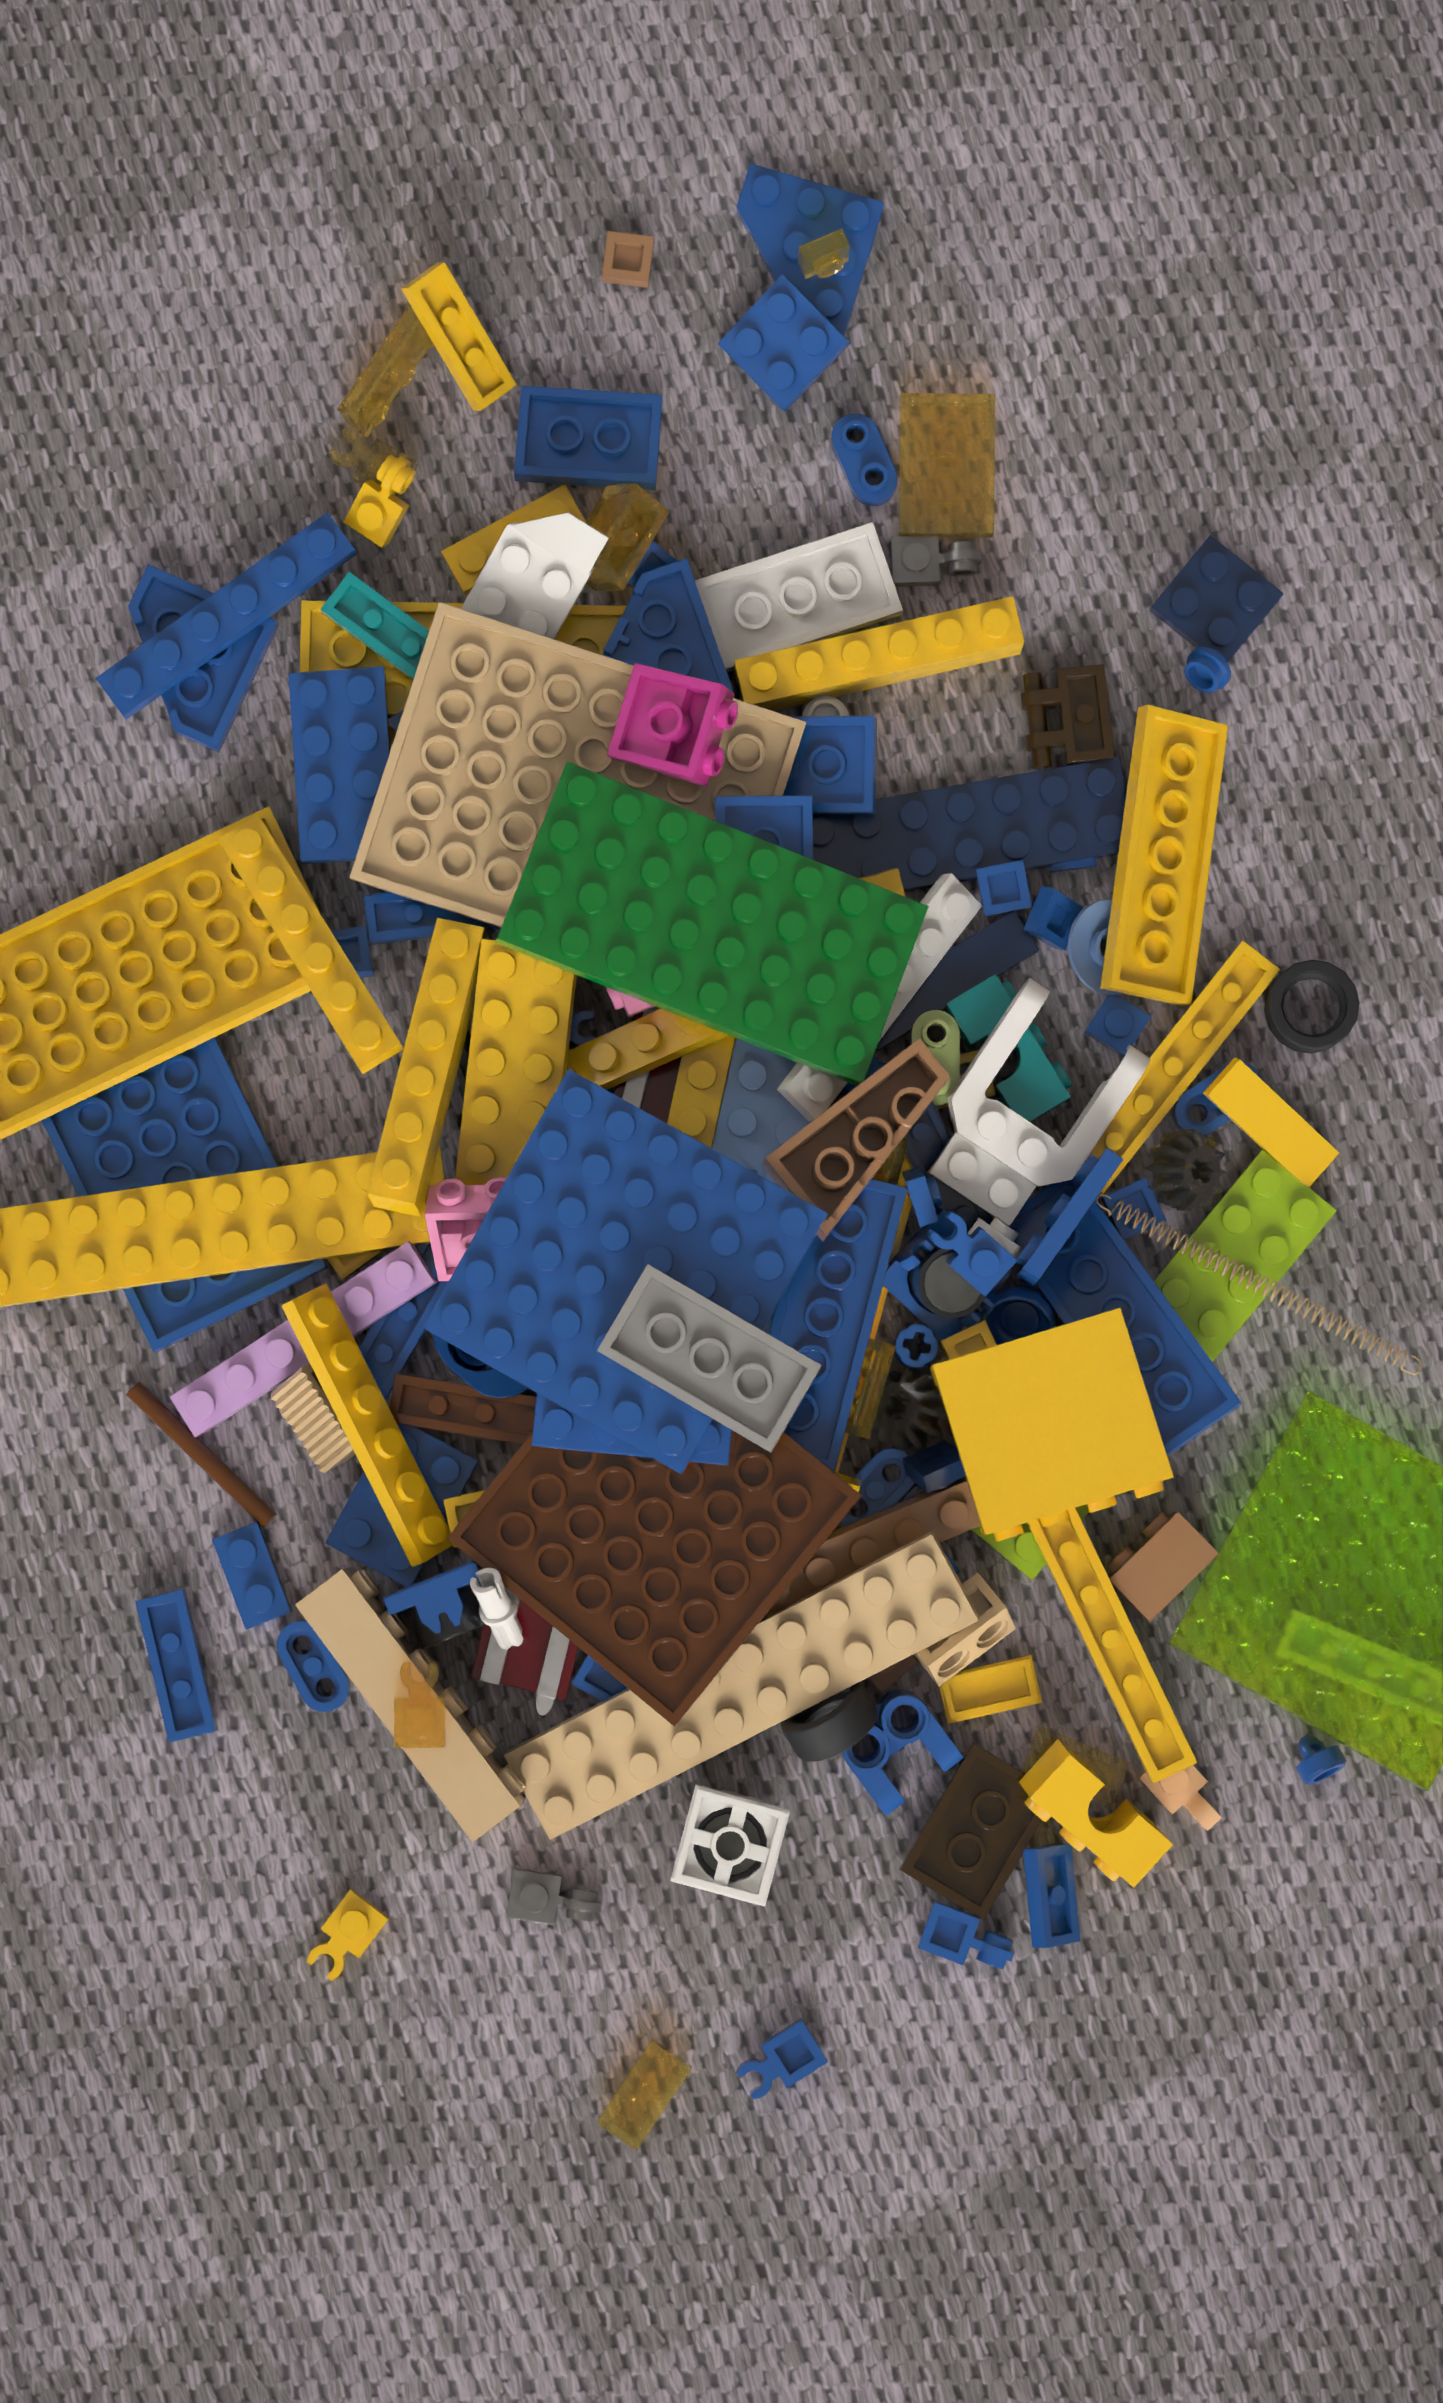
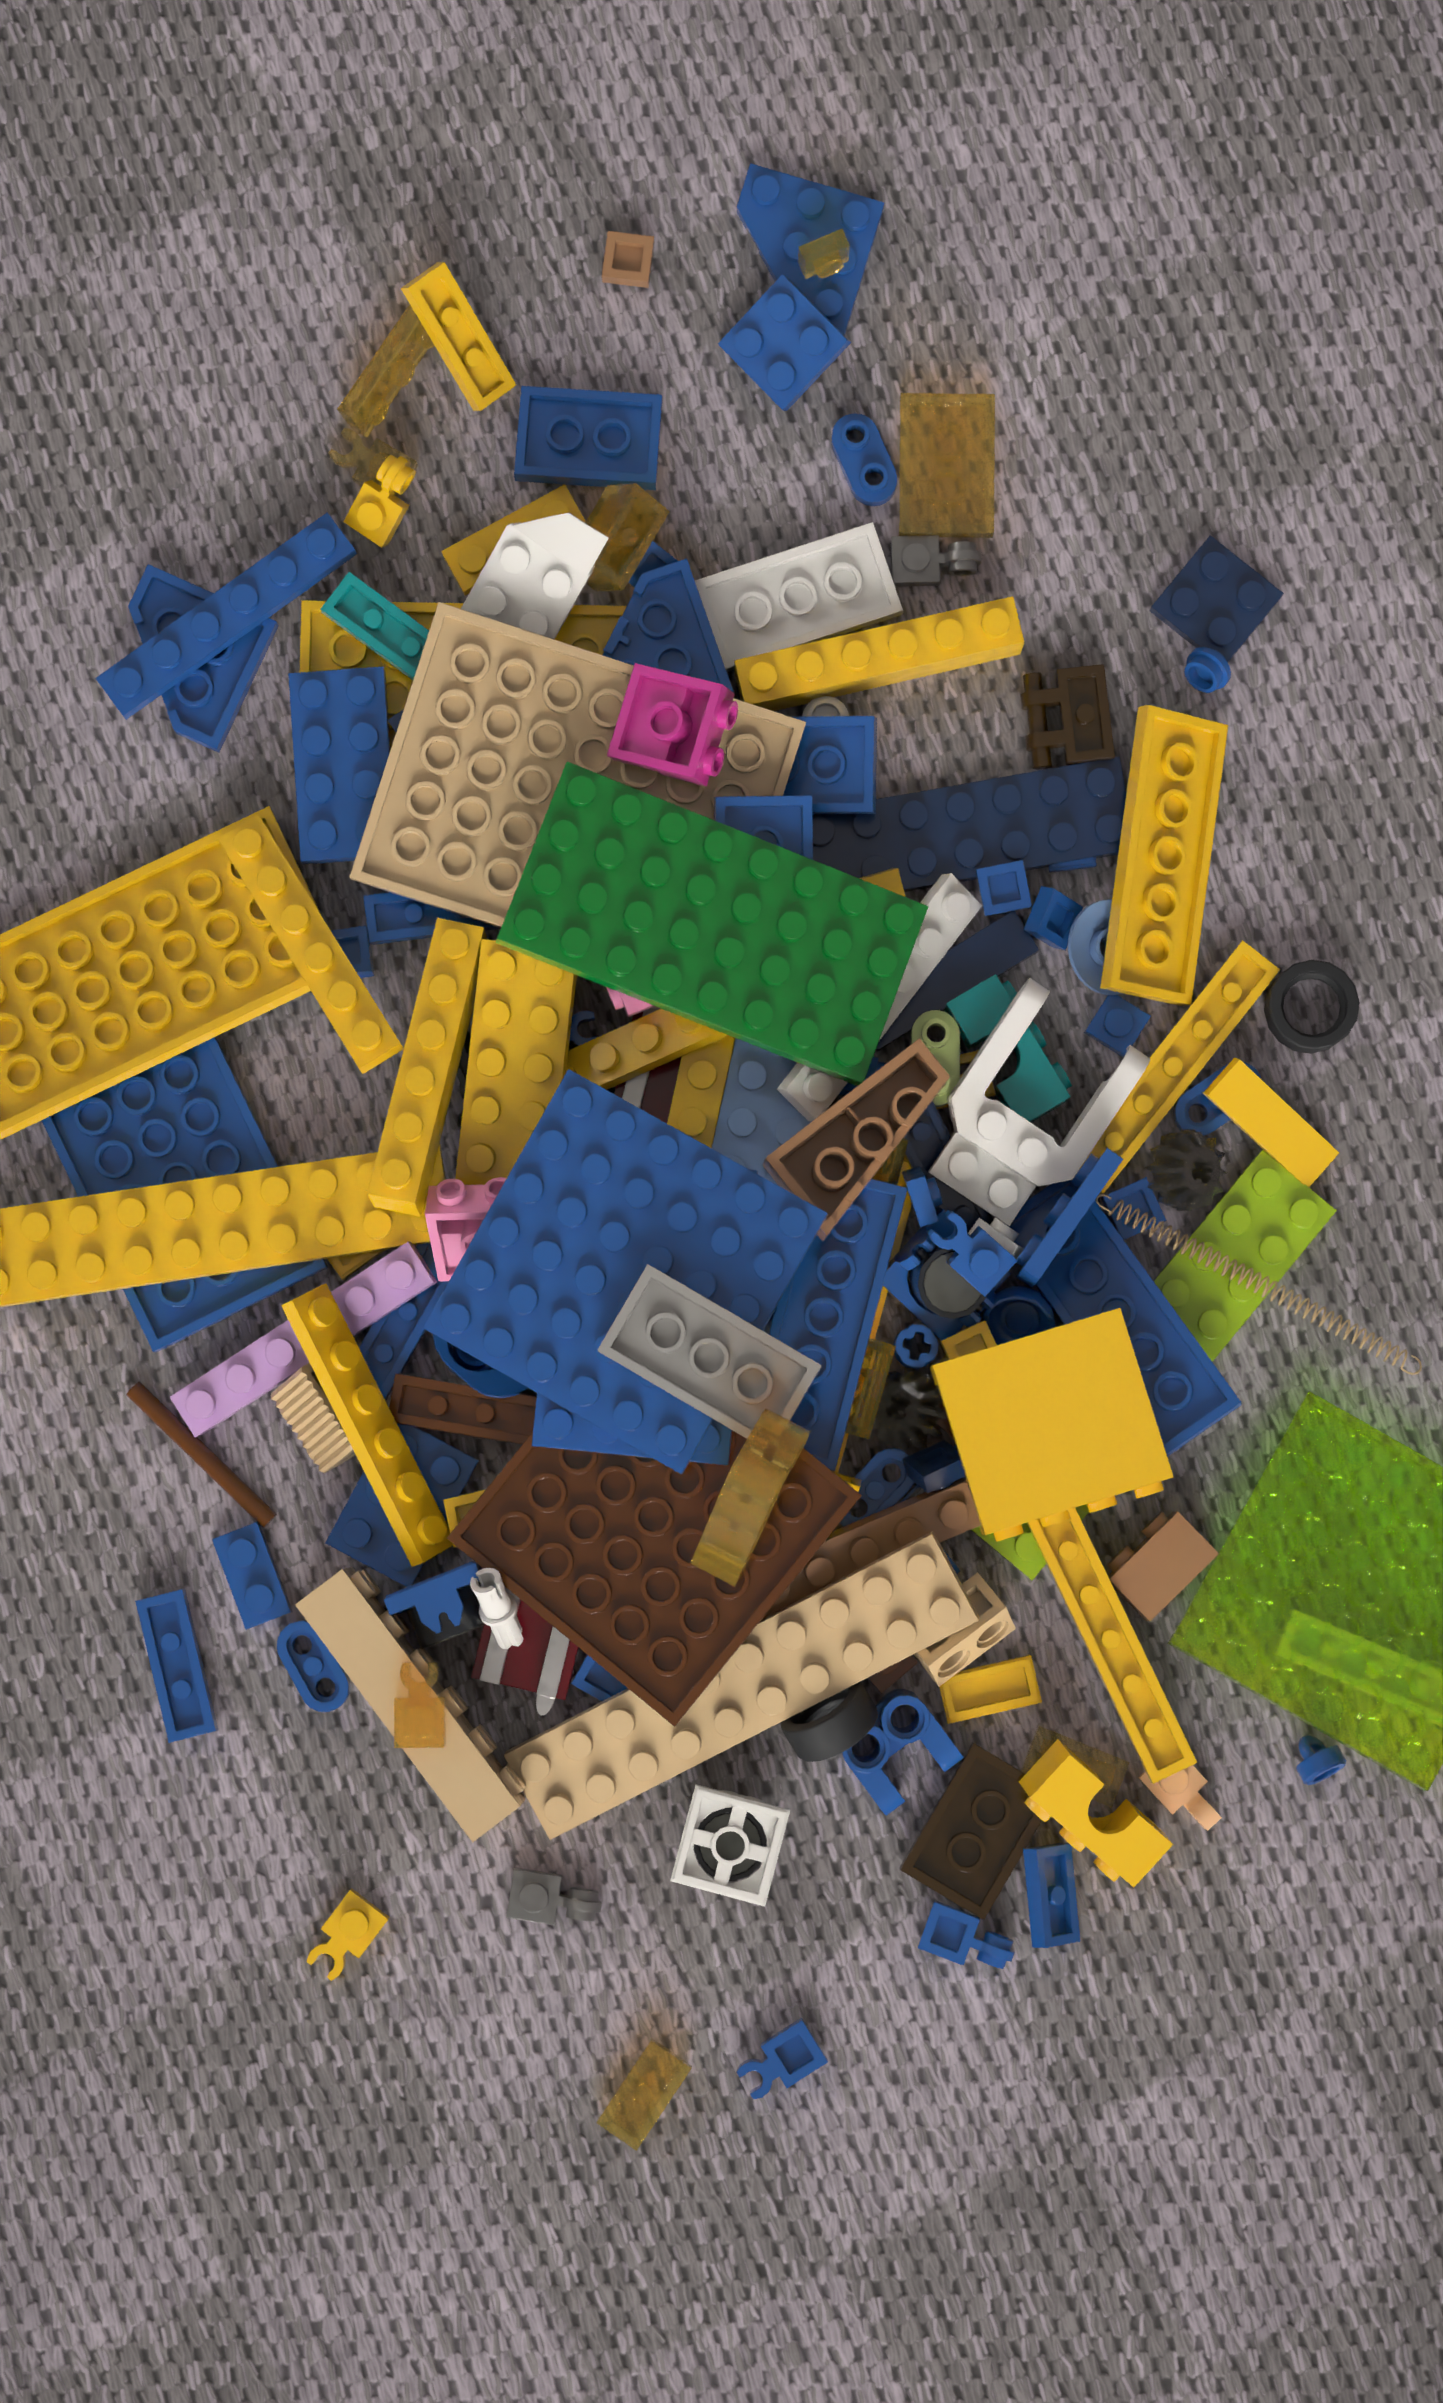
none -> clear yellow beam [690,1408,811,1587]

